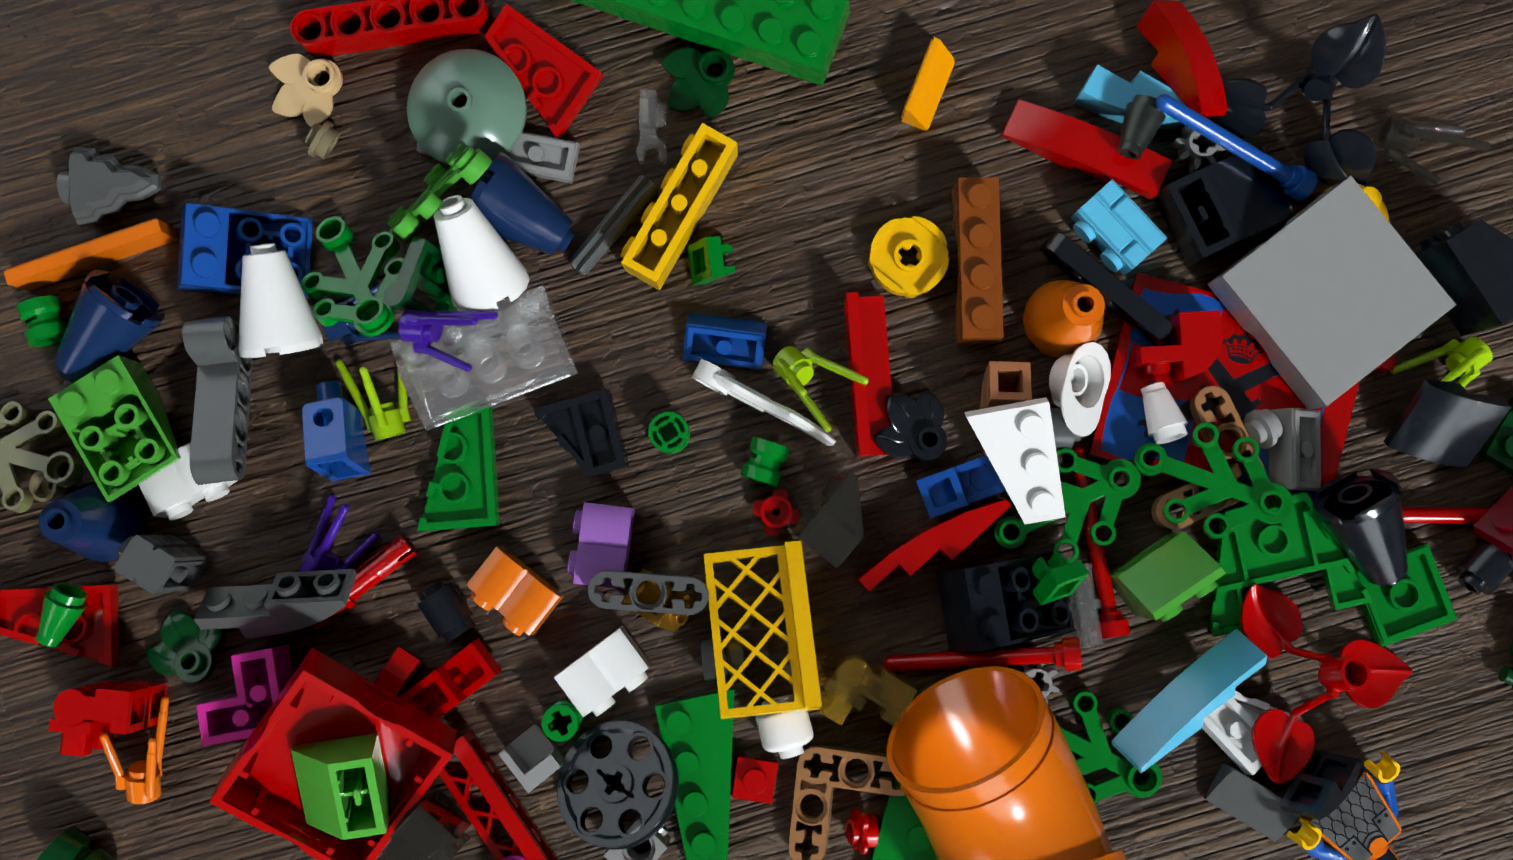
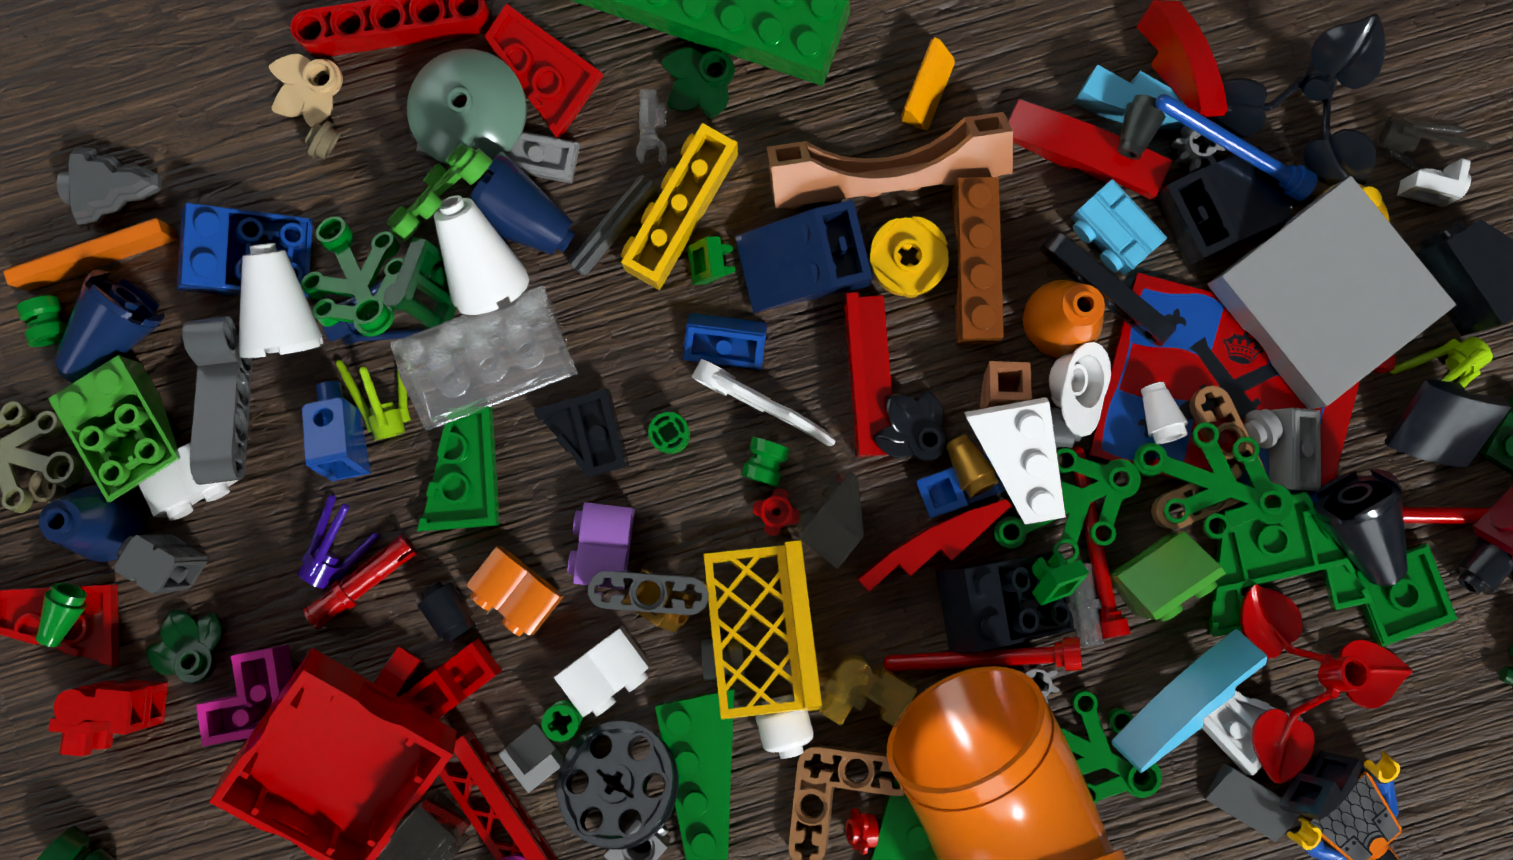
orange plant [99,696,169,804] -> none
dark grey slope [194,569,357,638] -> none
bright green slope [291,733,392,840] -> none
dark purple plant [399,309,498,372] -> none
red plate [732,754,778,804] -> none
lime plant [772,346,869,432] -> none
red brick [1131,310,1222,382] -> none
none -> dark blue slope [735,200,873,314]
none -> nougat arch [767,112,1013,209]
none -> pearl gold cone [946,435,998,498]
none -> white bracket [1397,158,1471,207]

